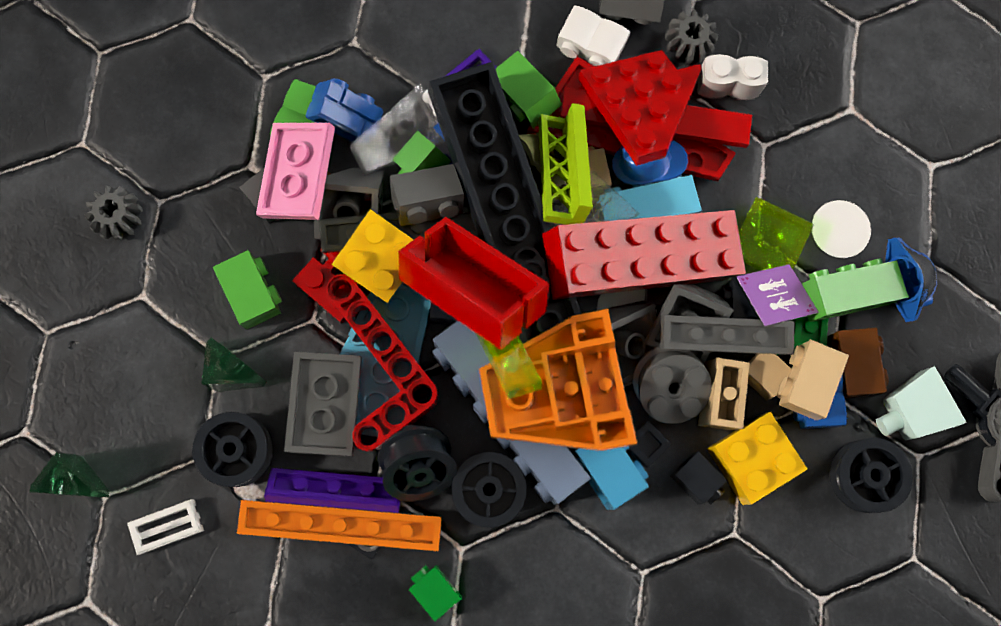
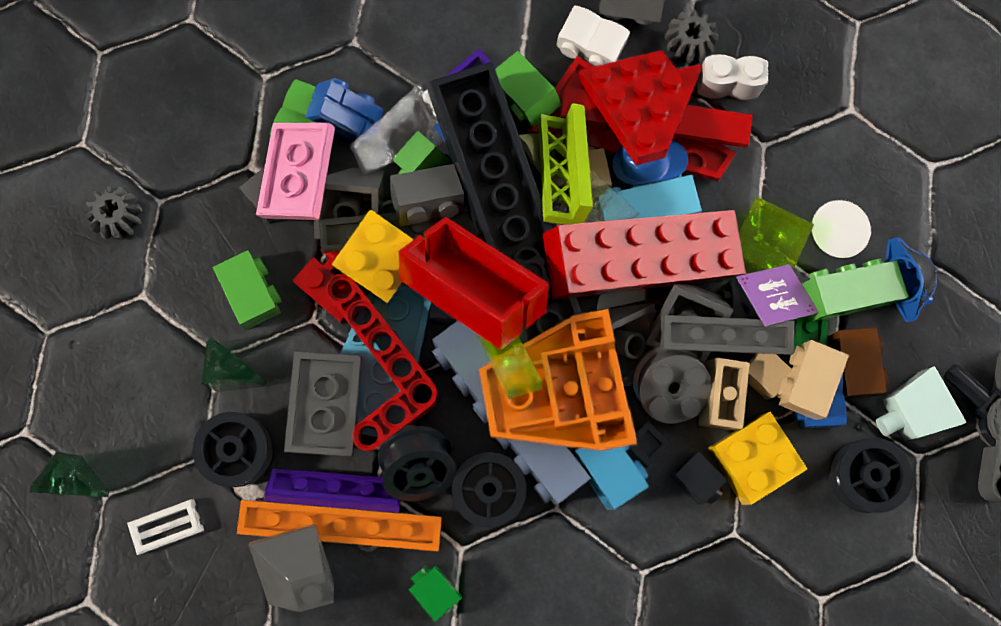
none -> dark grey slope [249,524,334,612]

